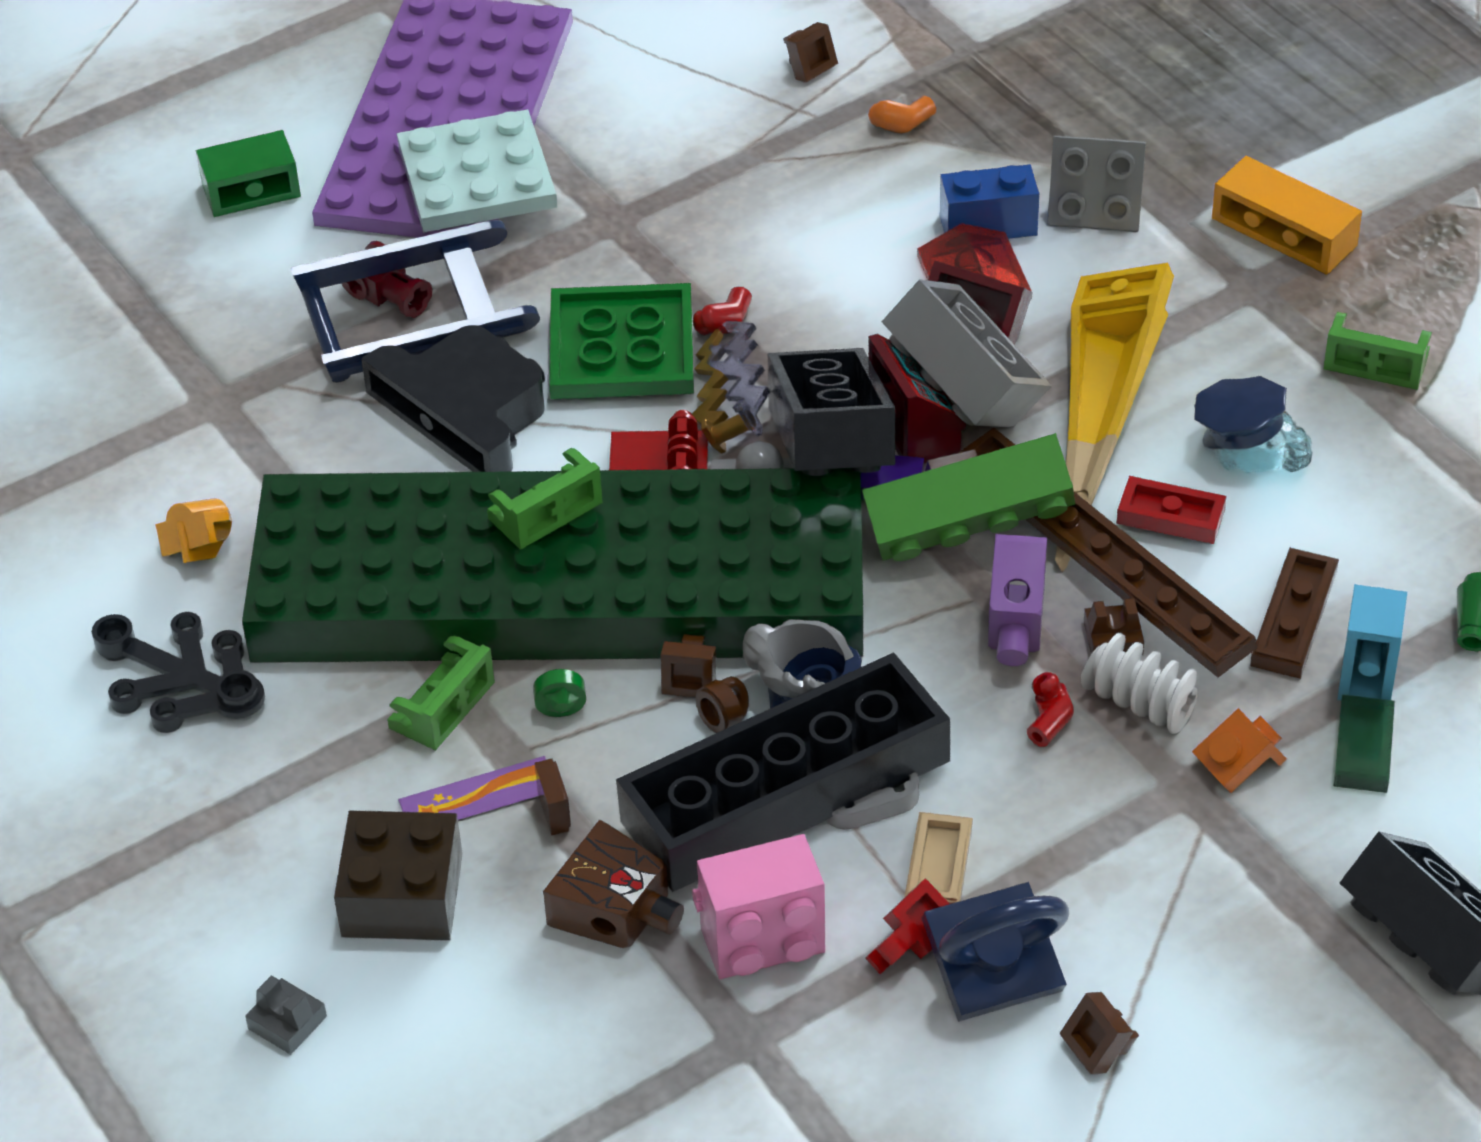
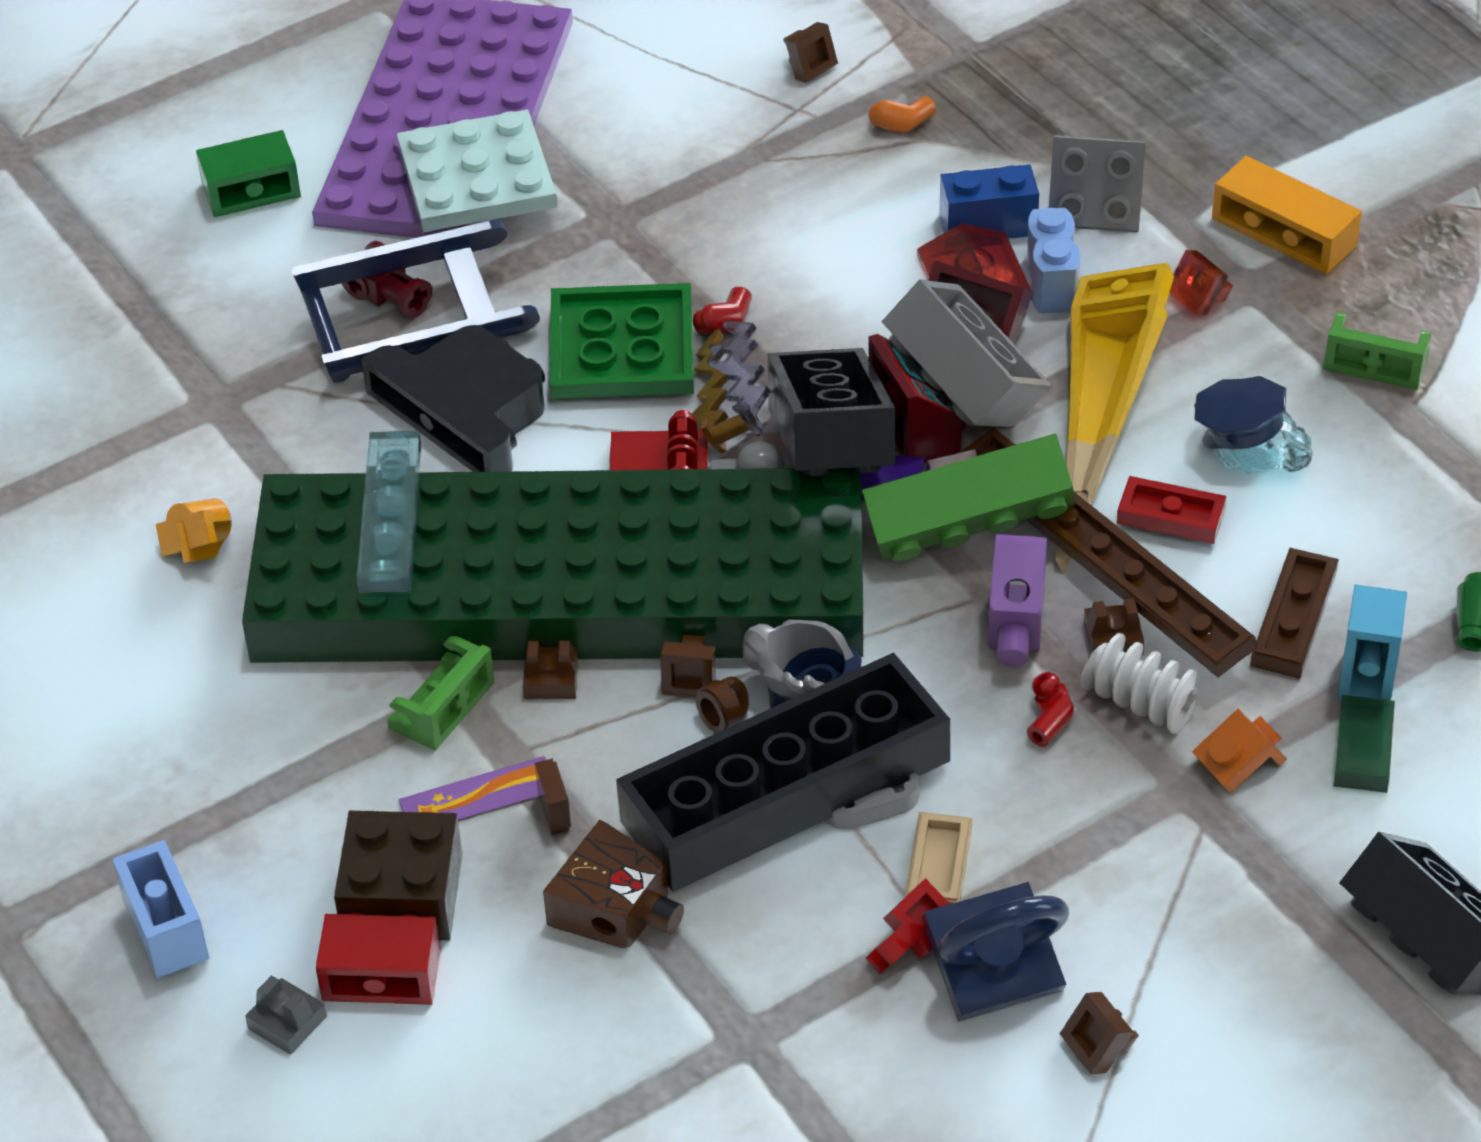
black plant [91,612,265,733] -> none
bright green hinge [487,448,603,550] -> none
green tile [533,669,586,717] -> none
bright pink brick [692,834,825,980] -> none
none -> light blue brick [112,840,209,979]
none -> red brick [315,912,440,1005]
none -> clear light blue plate [357,431,421,593]
none -> reddish brown tile [523,641,578,699]
none -> light blue brick [1026,208,1080,313]
none -> clear red tile [1170,250,1233,315]

